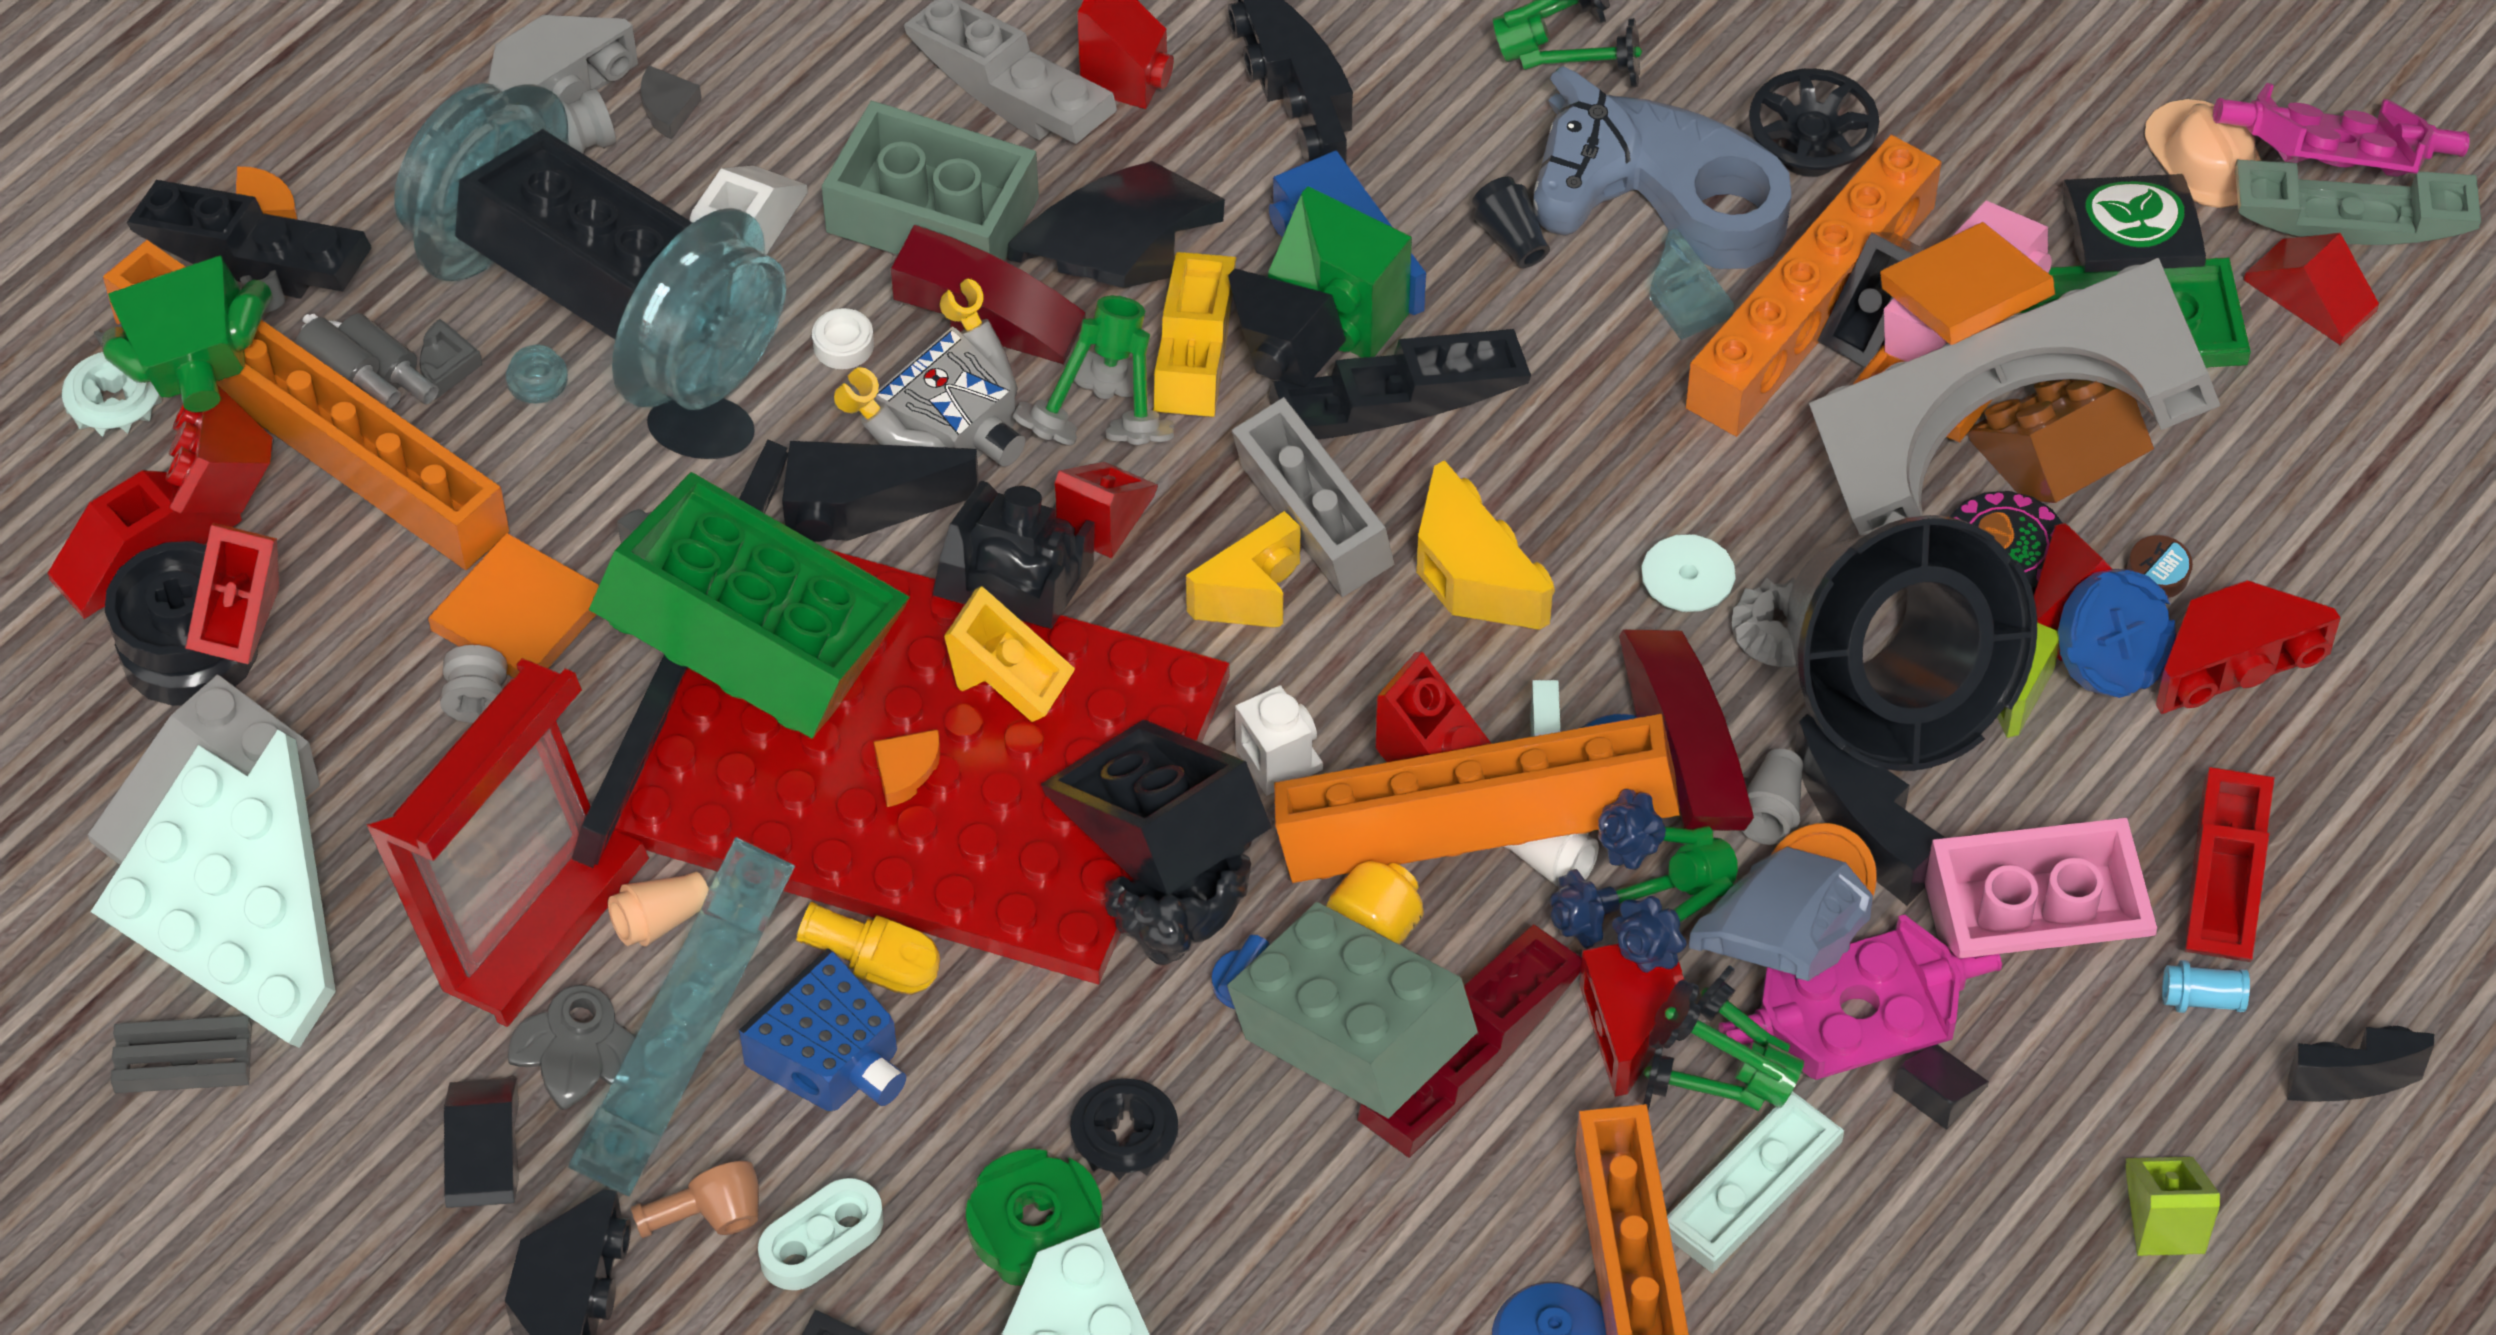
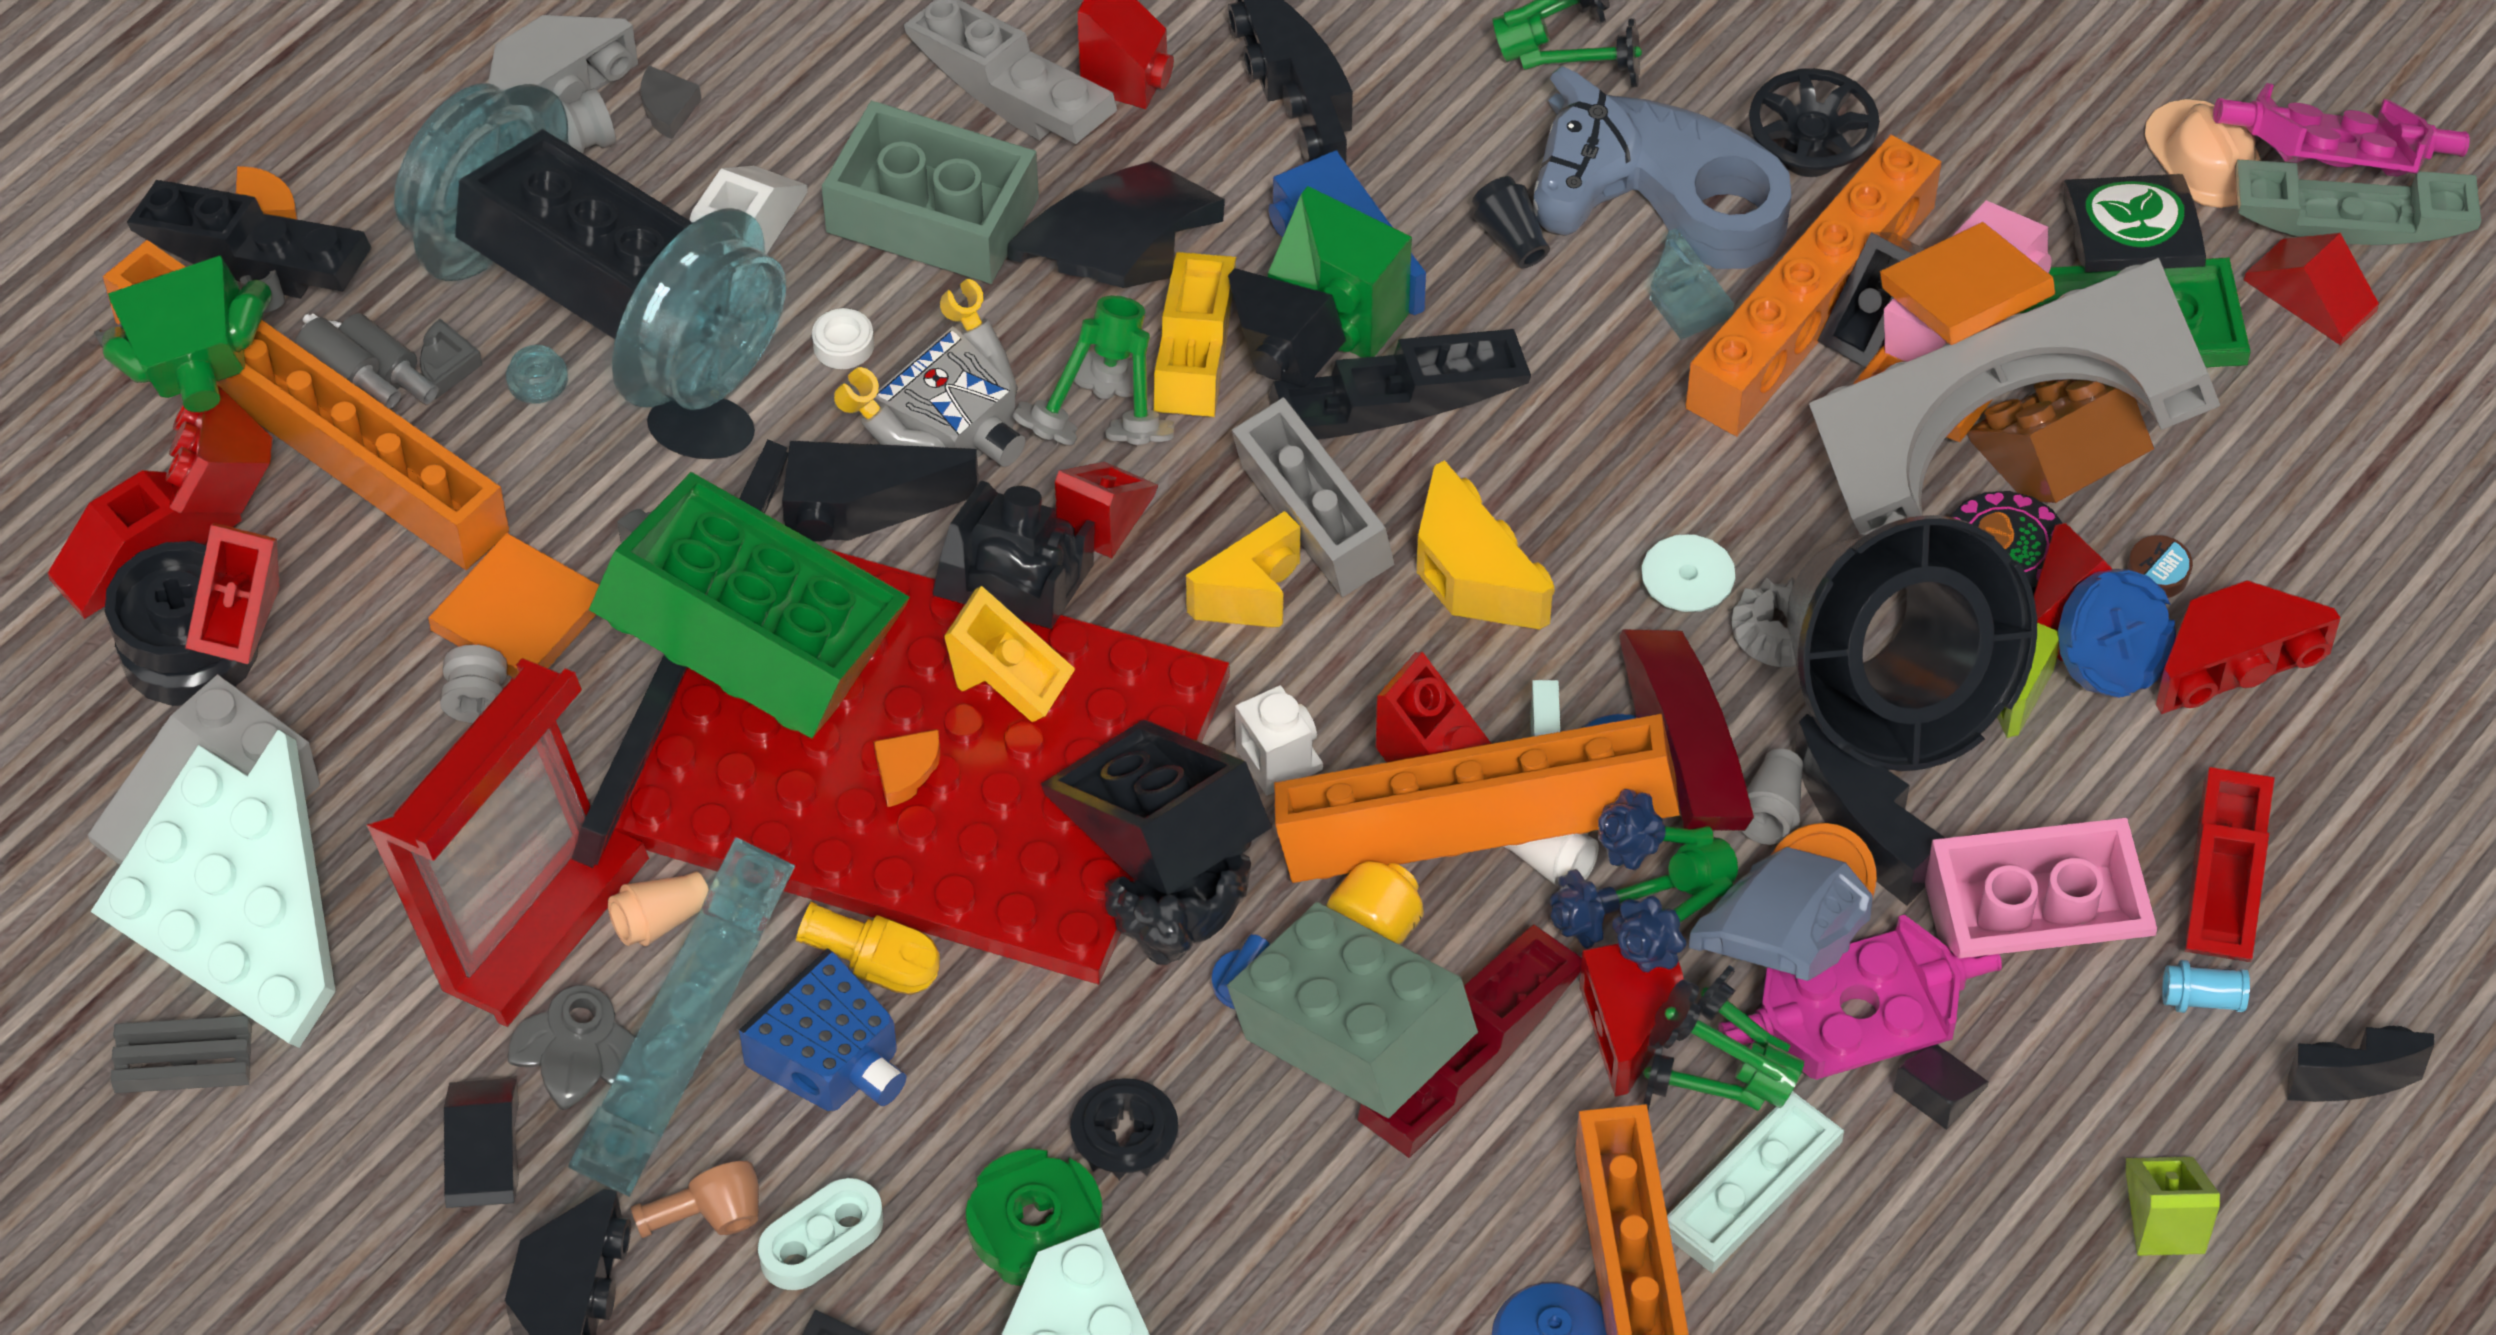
light aqua gear [62,352,162,437] -> none
dark red slope [891,225,1086,365] -> none

